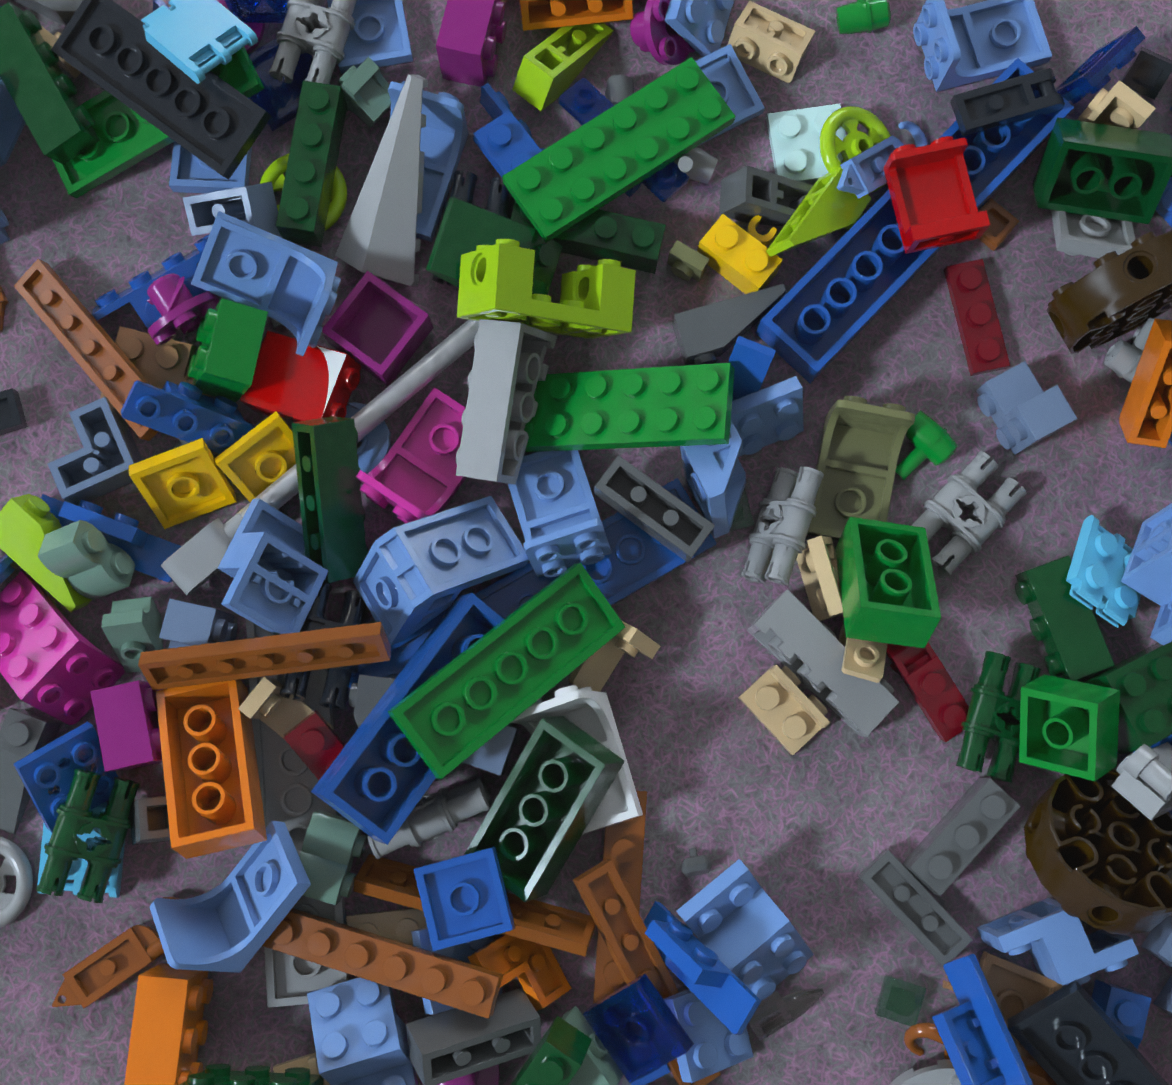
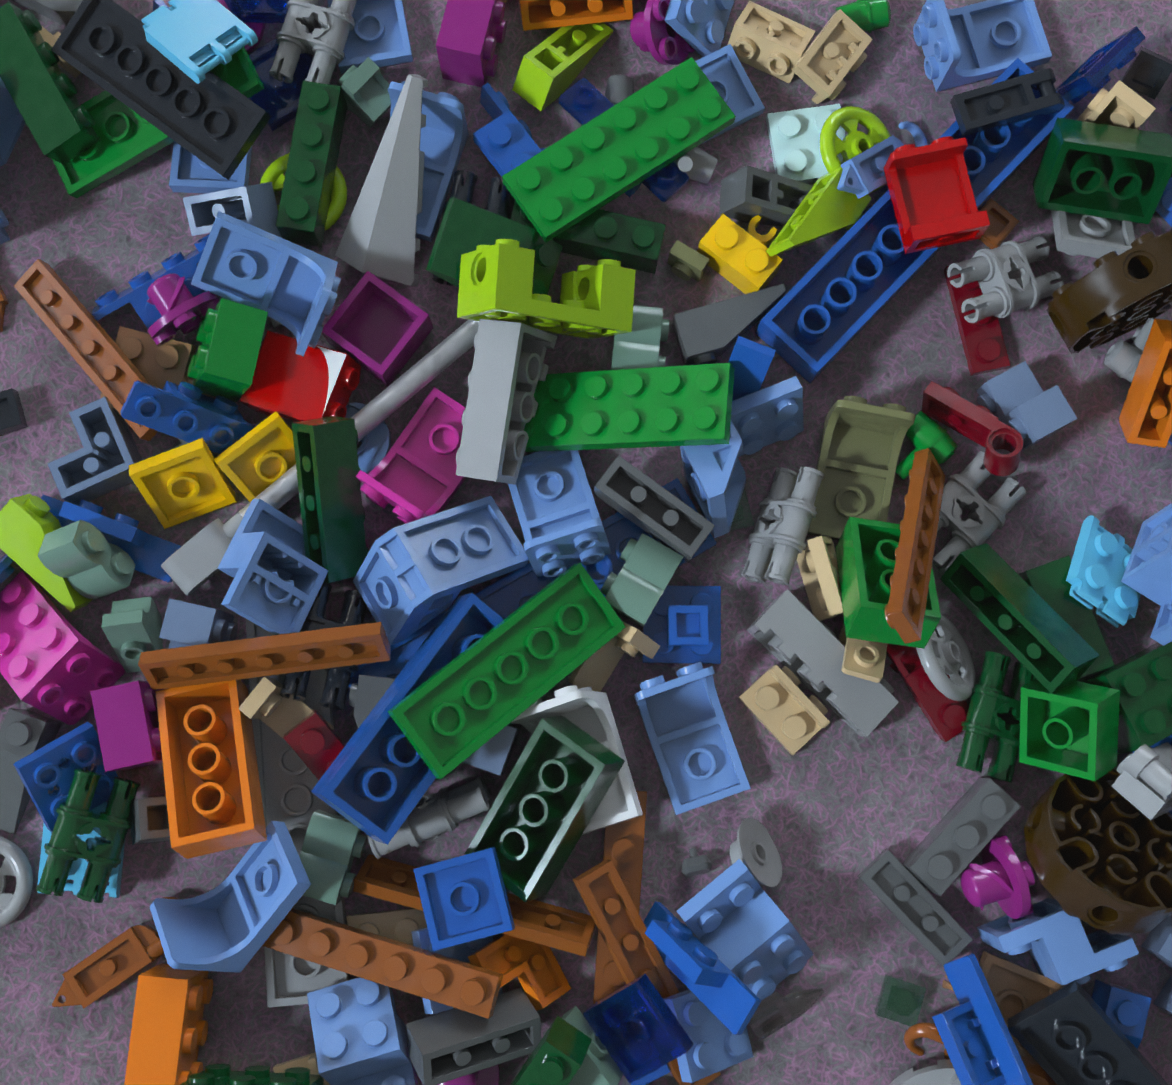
none -> sand green brick [600,533,684,627]
none -> sand green brick [611,305,669,370]
none -> medium blue bracket [633,662,751,815]
none -> blue plate [642,585,721,664]
none -> blue plate [668,605,709,646]
none -> light grey piece [730,818,782,887]
none -> tan bracket [792,9,873,104]
none -> dark orange plate [885,448,946,644]
none -> light grey plate [916,614,975,701]
none -> dark red plate [922,381,1023,476]
none -> dark green brick [940,543,1100,694]
none -> light grey pin [947,236,1064,323]
none -> magenta plate [960,835,1035,919]

